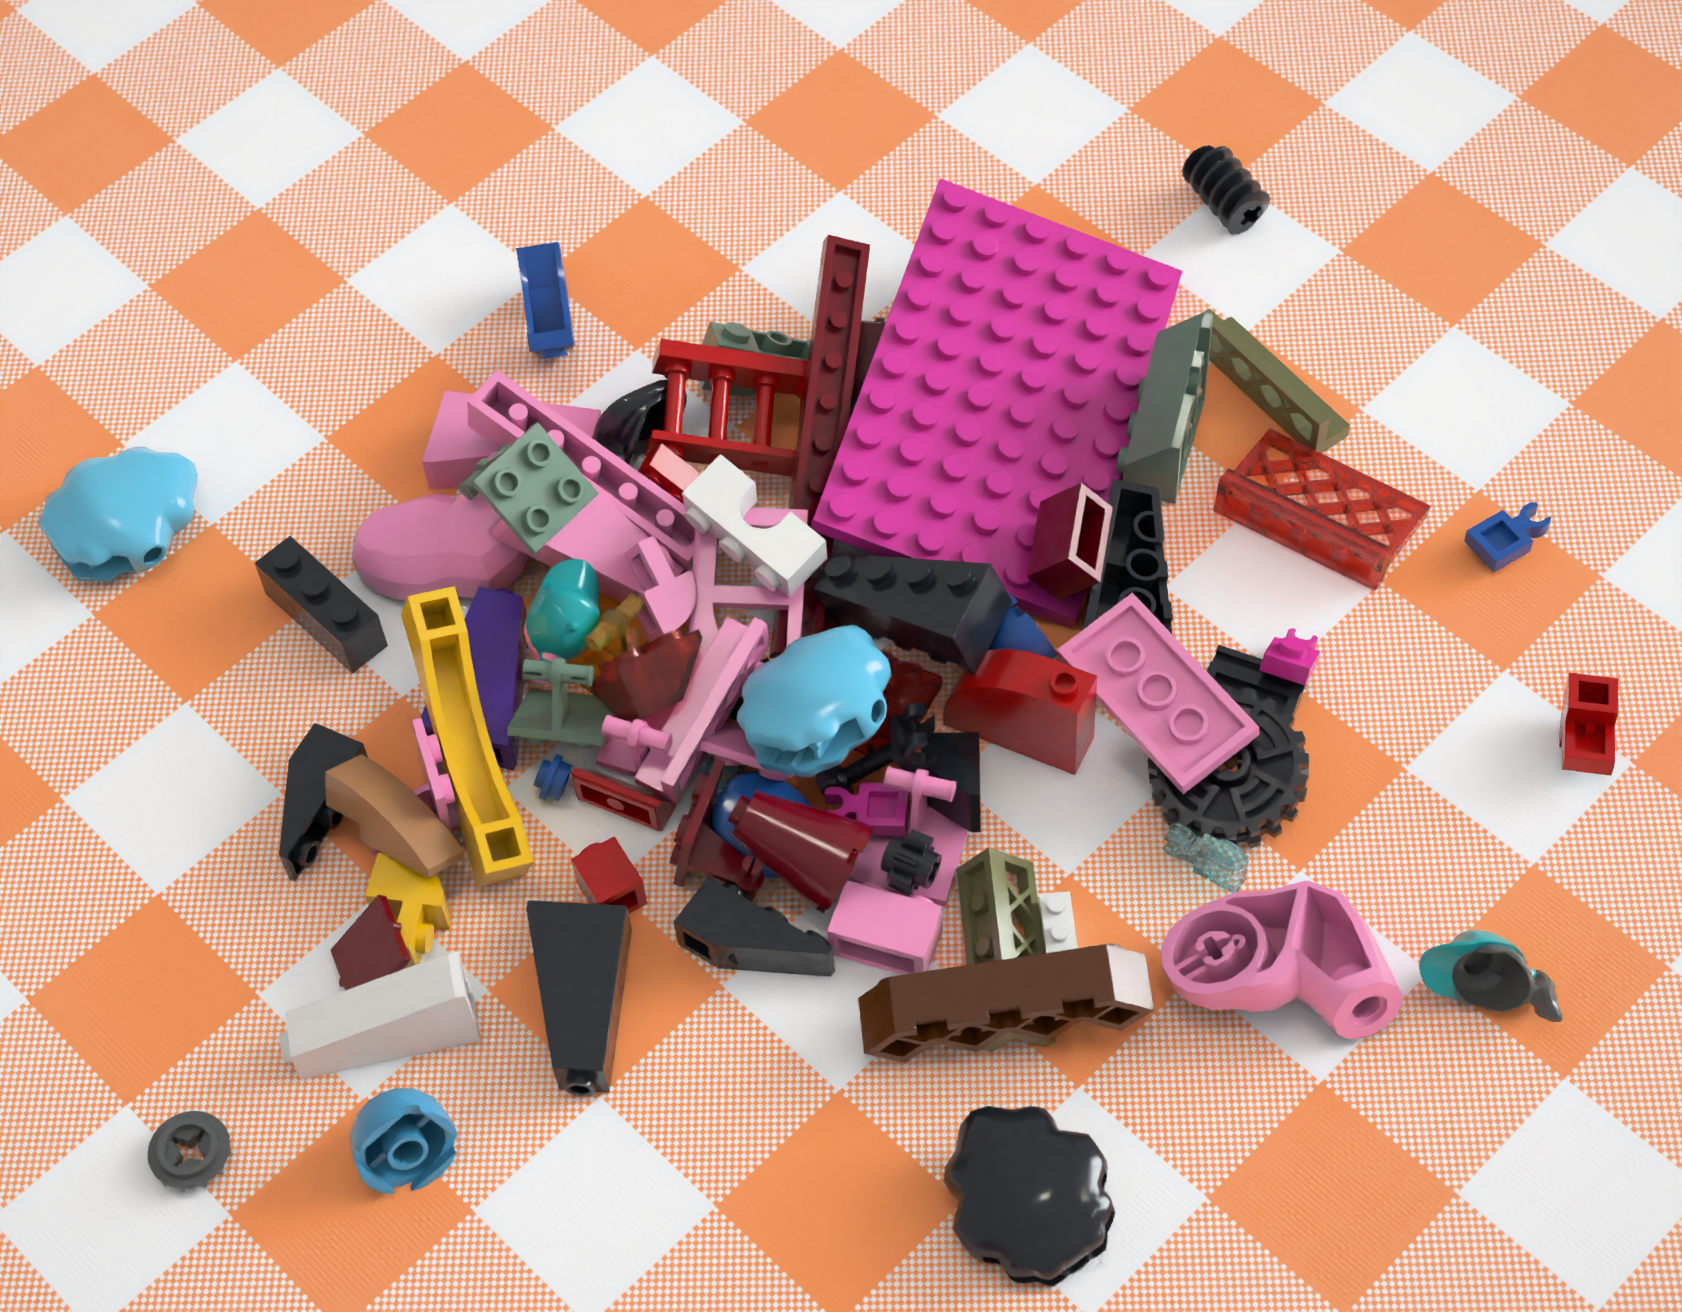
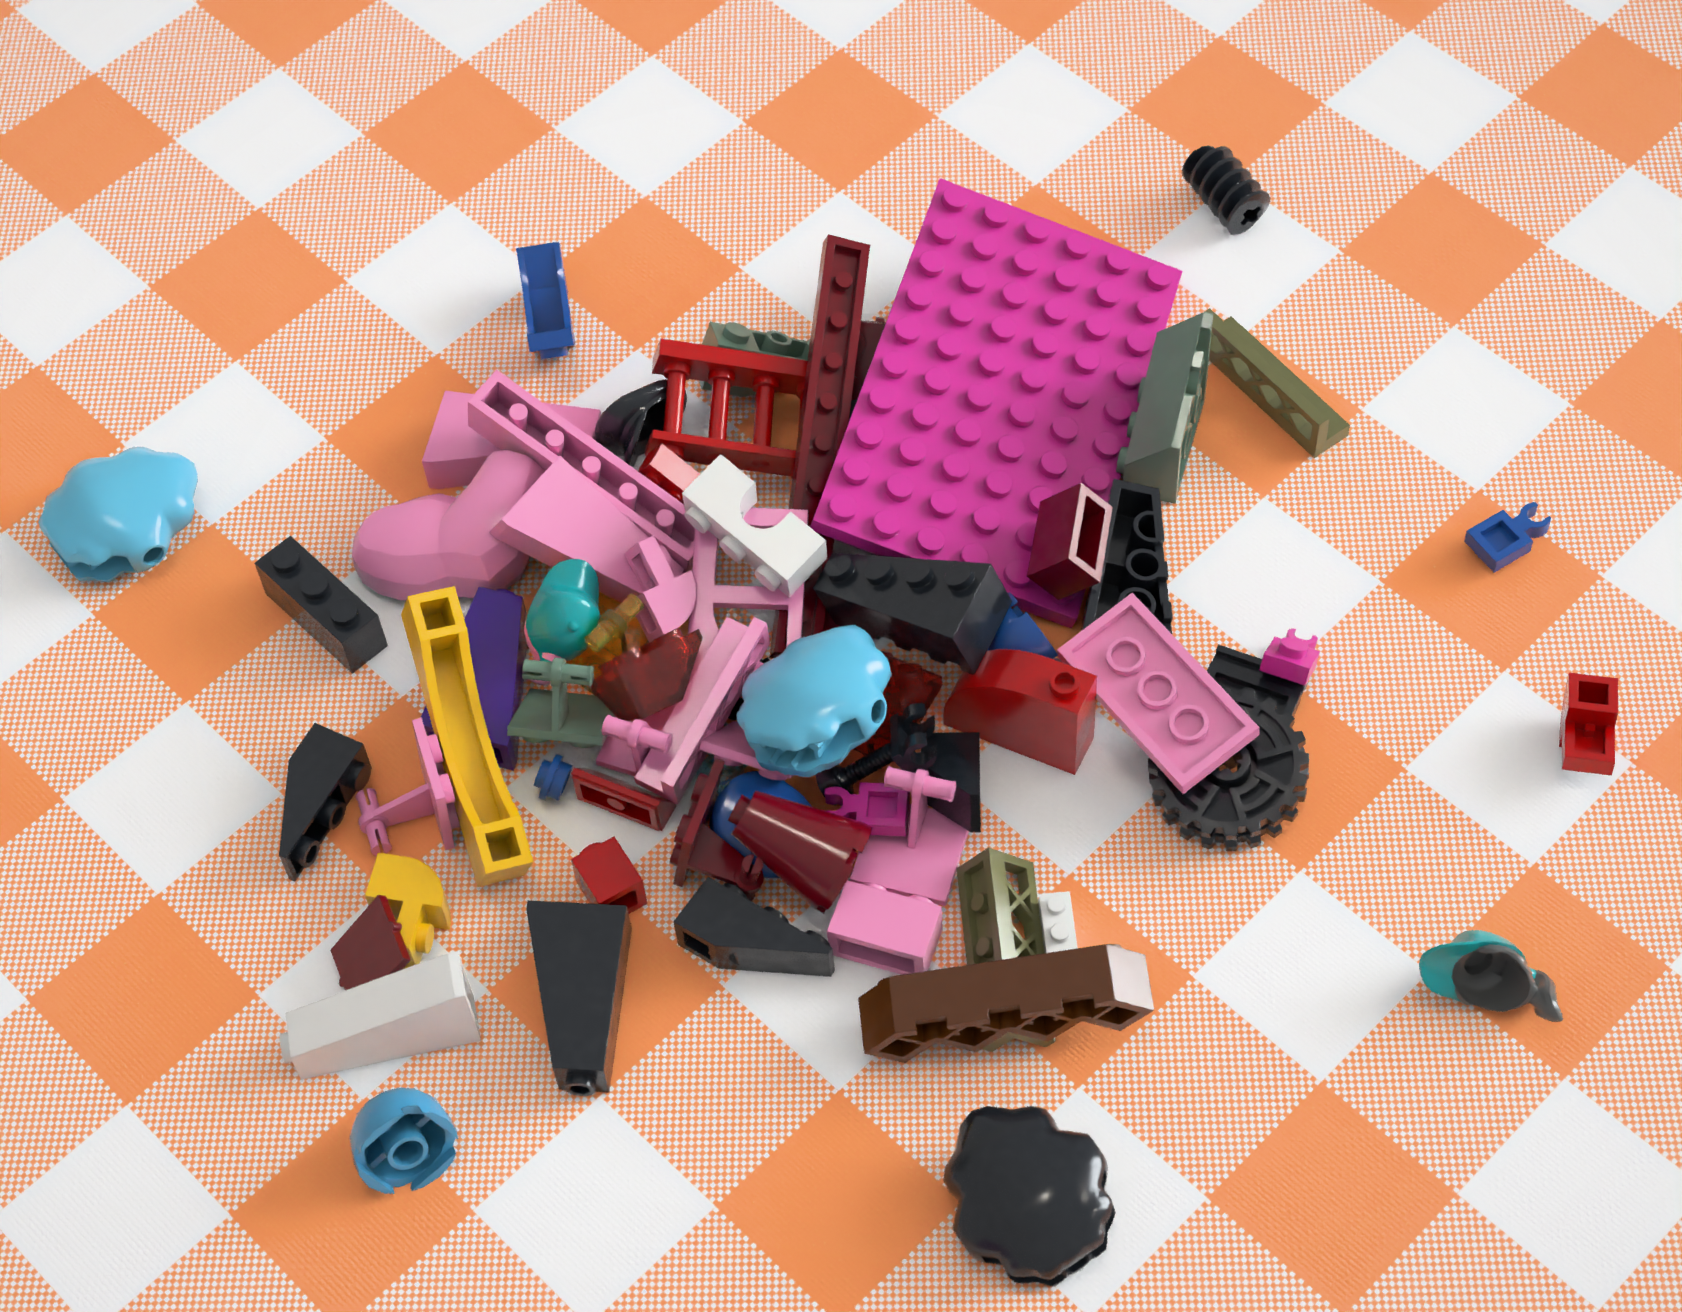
dark grey gear [147,1111,232,1193] -> none
medium nougat slope [325,754,464,878] -> none
sand green plate [458,422,599,555] -> none
black gear [881,829,942,895] -> none
bright pink piece [1161,880,1403,1040] -> none
clear light blue plate [1163,823,1249,893] -> none
clear red fence [1213,428,1431,591] -> none

